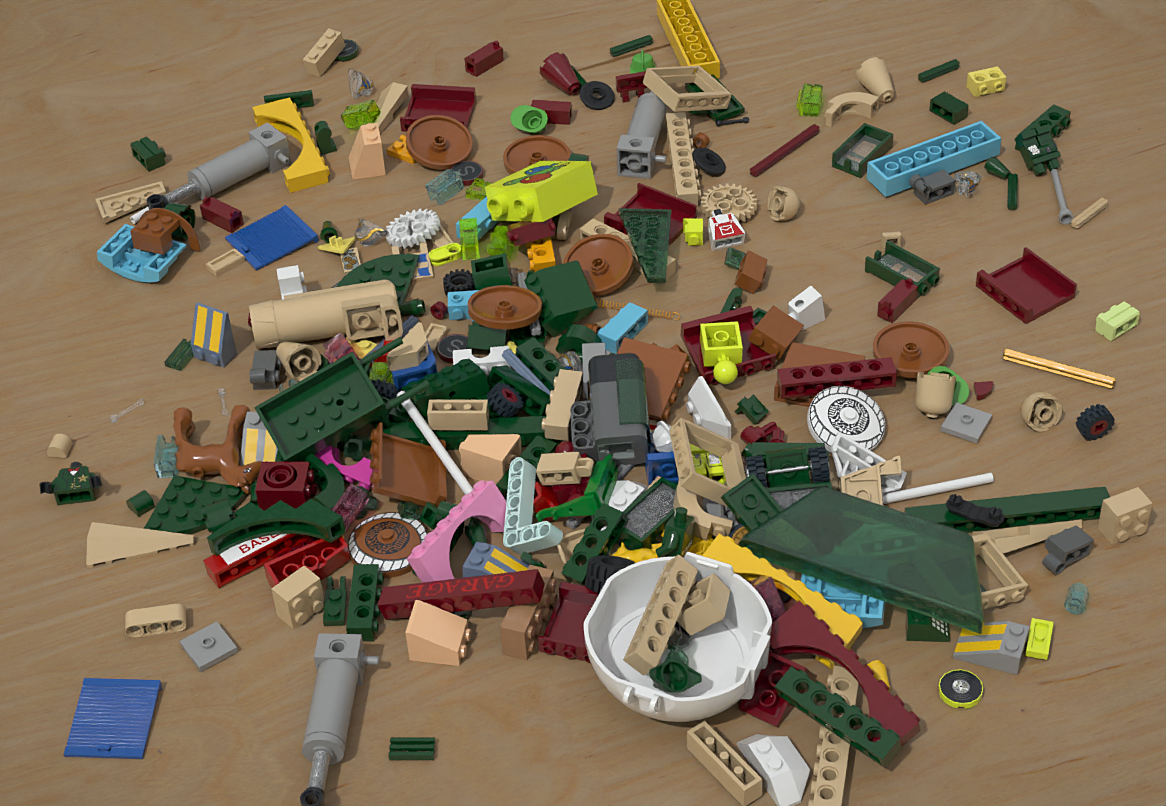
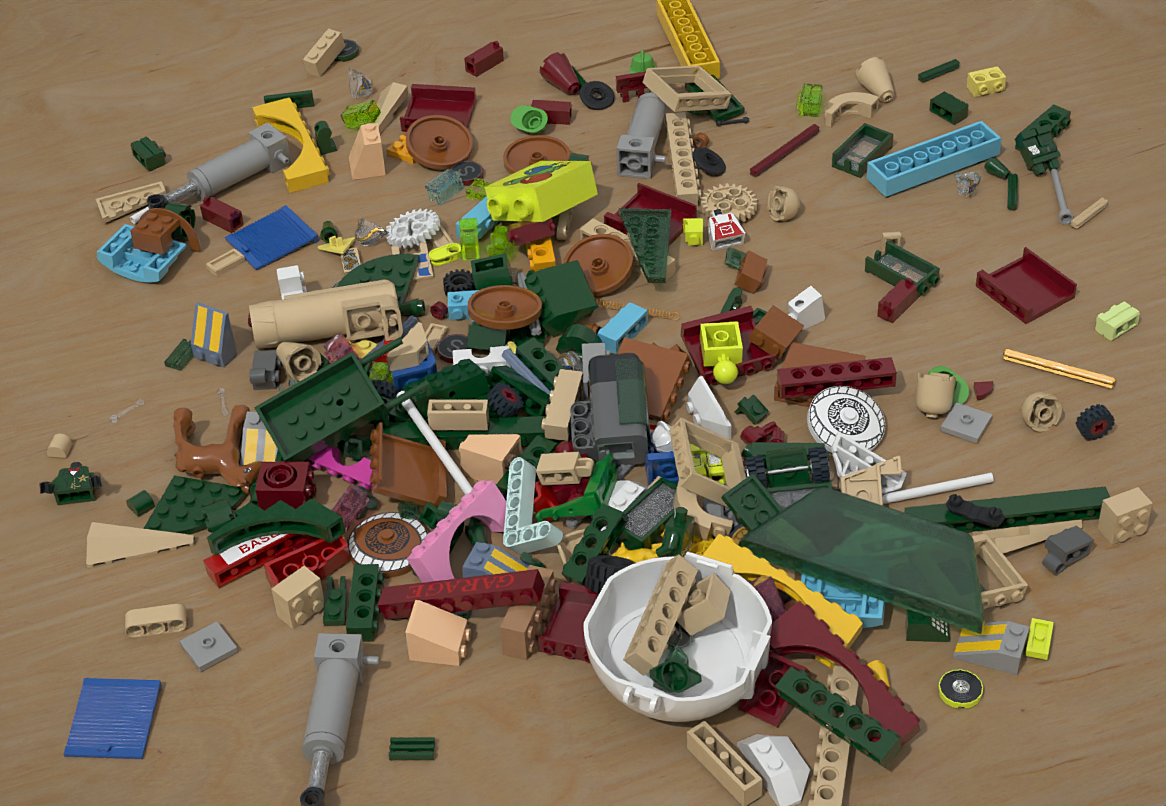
clear light blue hinge [154,435,178,478] -> none
dark green arch [305,453,344,512] -> none
dark green axle [610,35,653,57] -> none
dark orange dish [873,321,949,378] -> none
dark grey hinge [909,170,956,205] -> none
clear light blue brick [1064,583,1089,614] -> none

